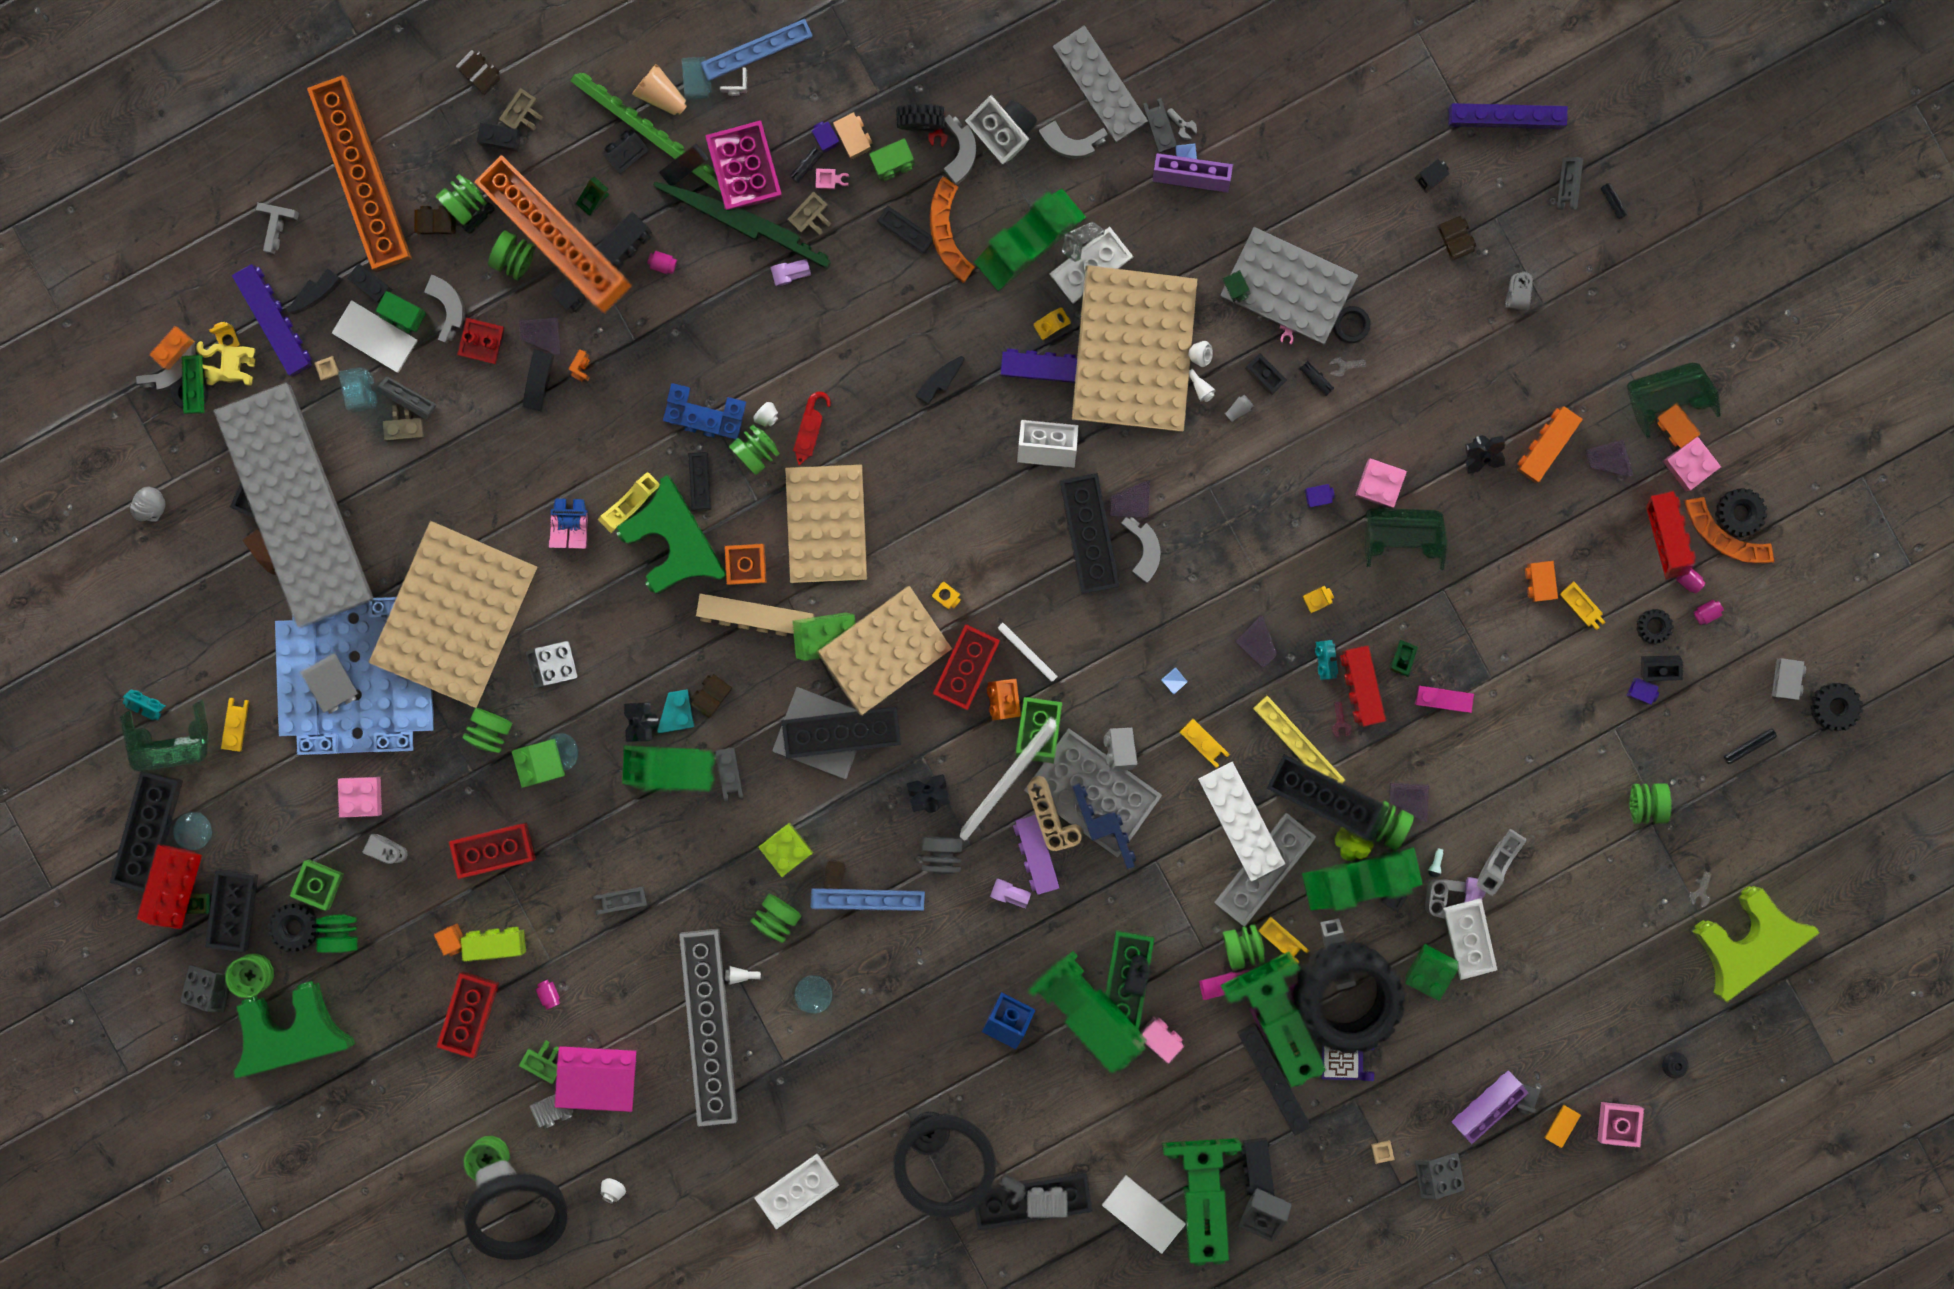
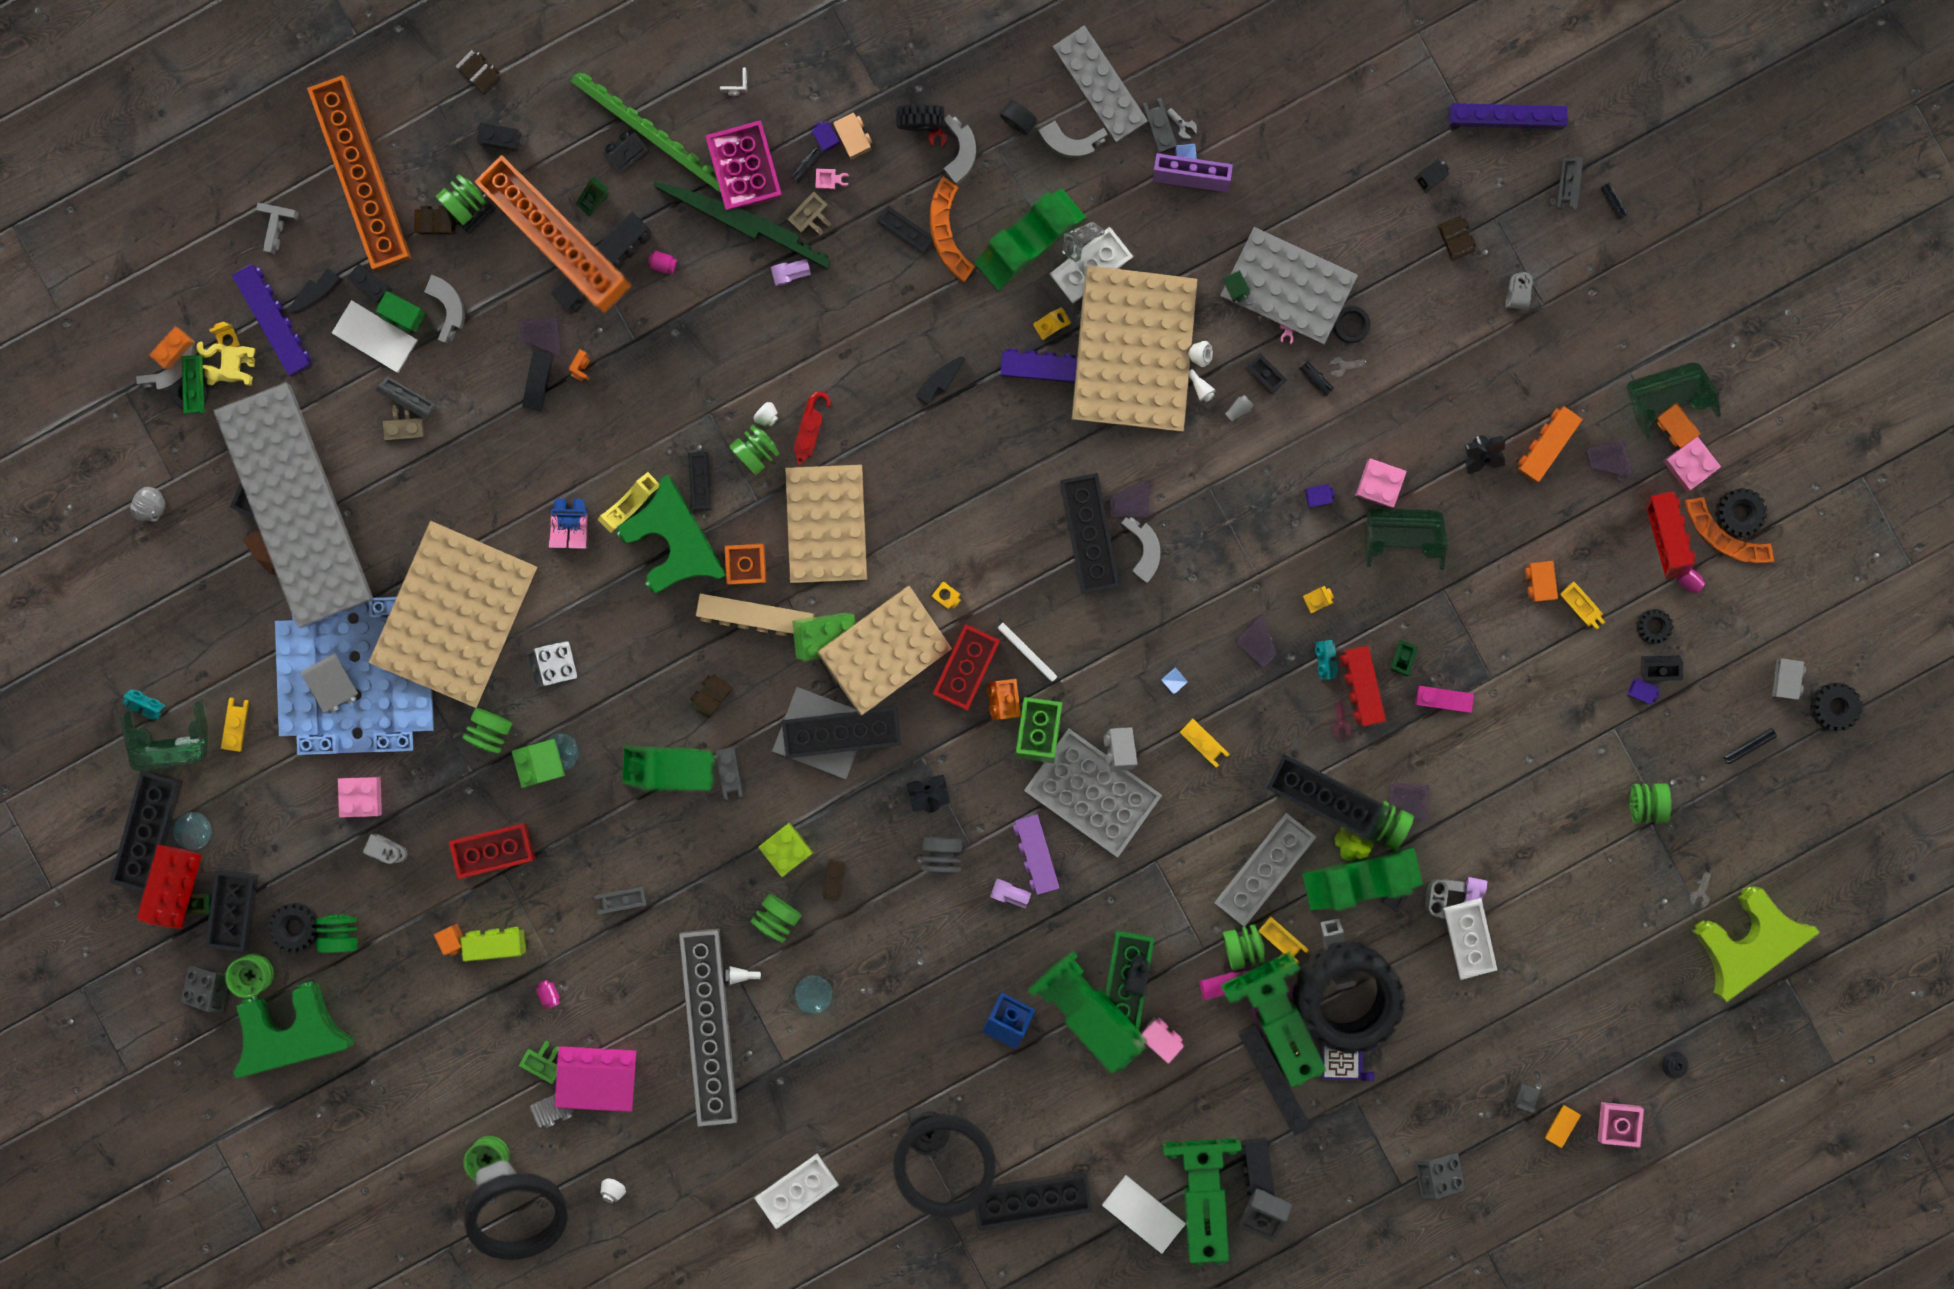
bright green brick [290,859,344,911] -> none
tan tile [314,356,340,381] -> none
clear light blue brick [338,367,378,413] -> none
red brick [436,971,499,1058] -> none
red plate [457,318,505,365] -> none
bright green wheel [488,230,536,281] -> none
dark tan hinge [499,88,543,130] -> none
black plant [624,702,659,742] -> none
light nougat cone [632,64,687,116] -> none
teal wing [657,689,695,733] -> none
black tile [659,144,708,186] -> none
blue bracket [663,383,747,440] -> none
clear light blue brick [682,57,712,100] -> none
medium blue tile [700,19,813,81] -> none
medium blue tile [811,889,925,911] -> none
bright green brick [869,138,915,181] -> none
white tile [960,718,1056,840] -> none
white slope [965,95,1029,164] -> none
dark grey bracket [1000,1173,1026,1205] -> none
white slope [1017,420,1078,468] -> none
tan beam [1028,776,1084,851] -> none
light grey brick [1028,1187,1067,1217] -> none
dark blue bracket [1072,783,1137,869] -> none
white plate [1198,762,1285,882] -> none
light yellow tile [1253,696,1345,783] -> none
tan tile [1371,1140,1395,1164] -> none
green brick [1405,944,1458,1001] -> none
light aqua piece [1428,848,1443,878] -> none
medium lavender brick [1452,1070,1529,1144] -> none
light grey arch [1477,829,1526,896] -> none
dark pink brick [1693,599,1724,625] -> none

